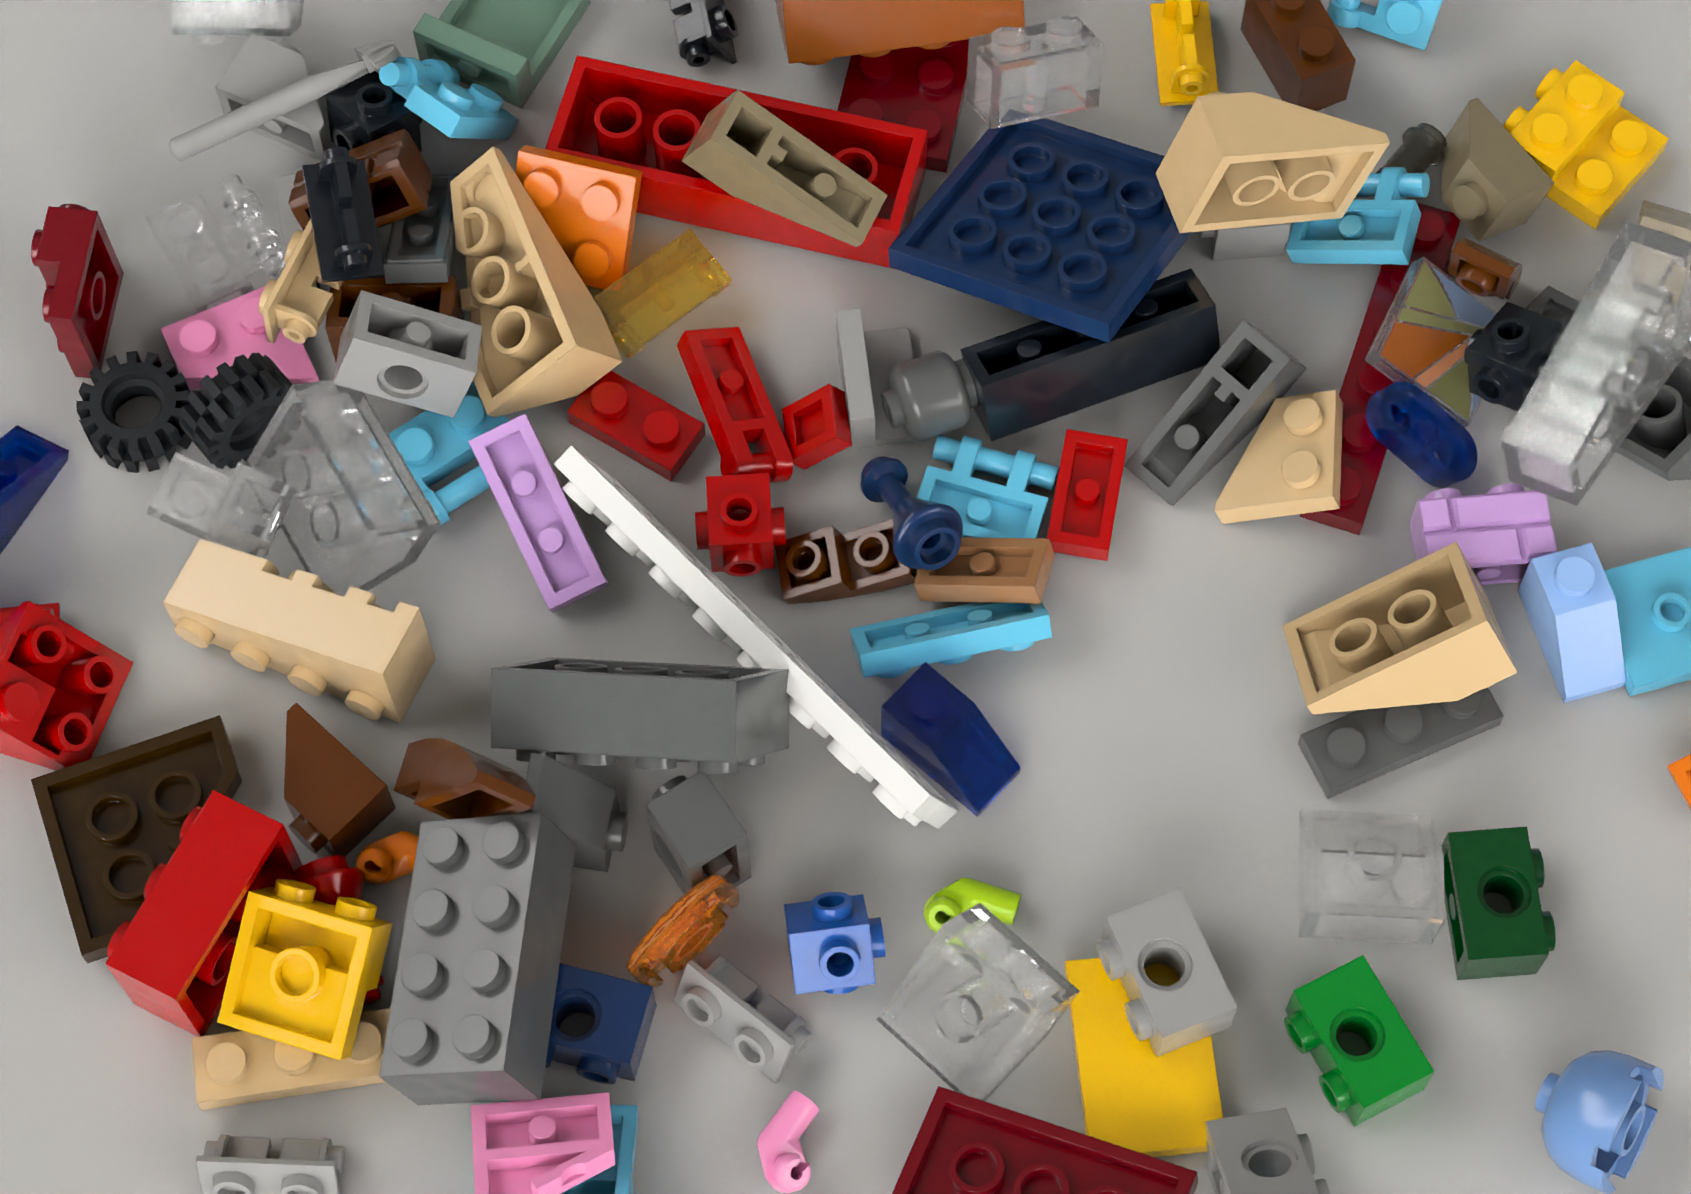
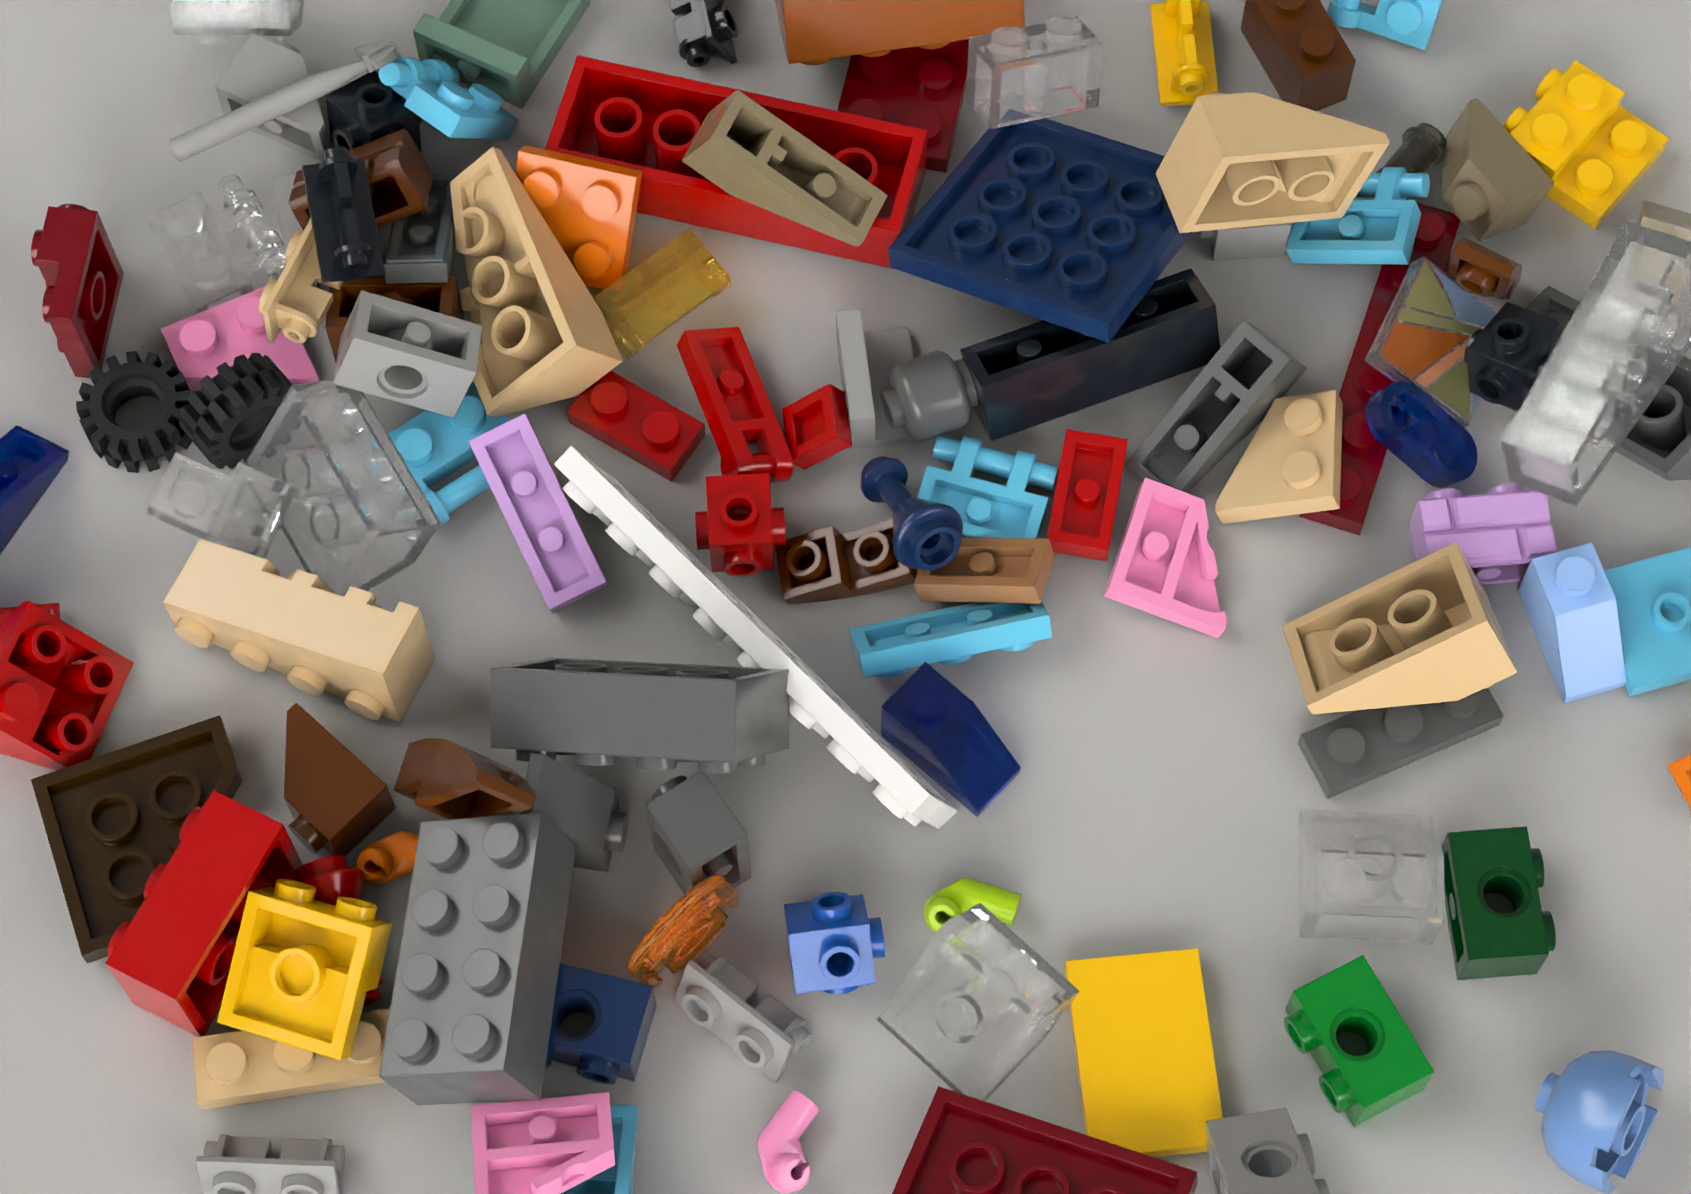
light grey brick [1096,887,1237,1057] -> none
none -> bright pink wing [1104,477,1227,639]

